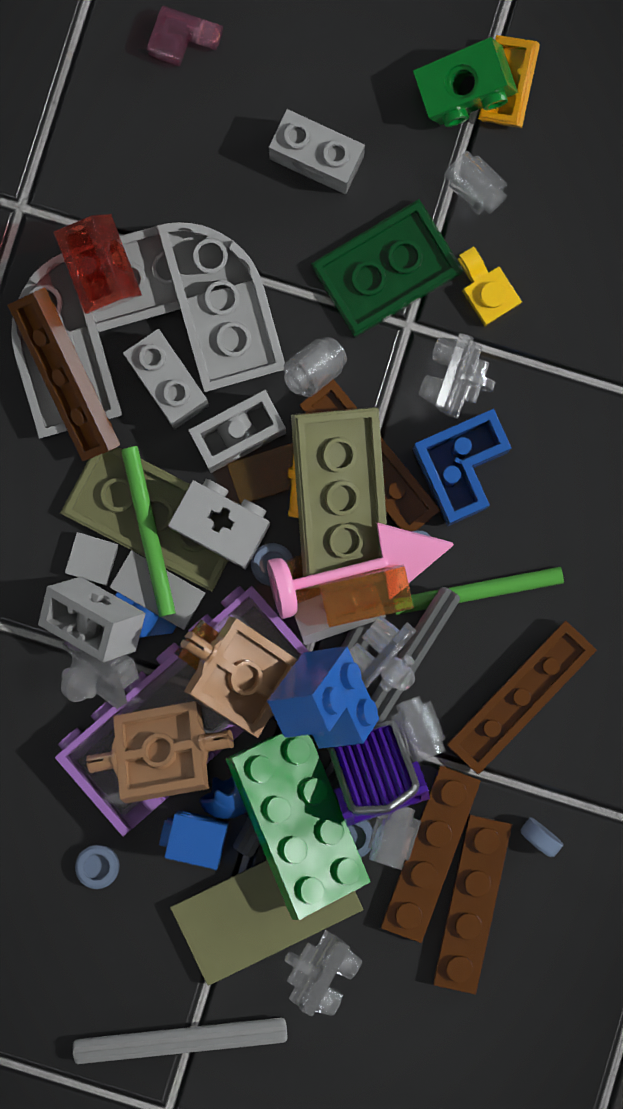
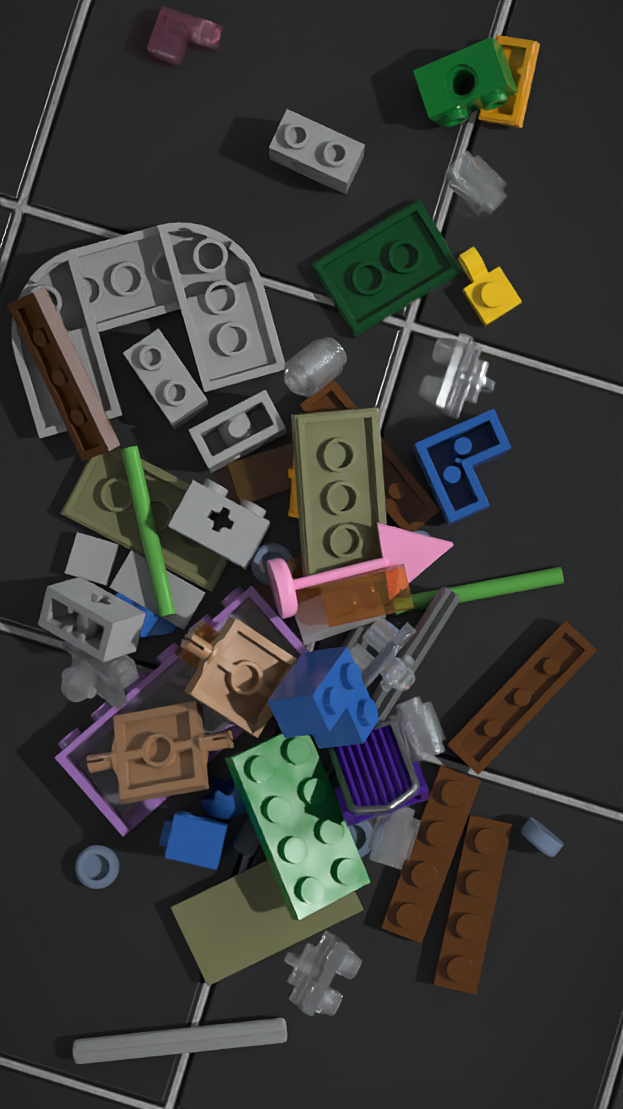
clear red brick [54,214,142,314] -> none

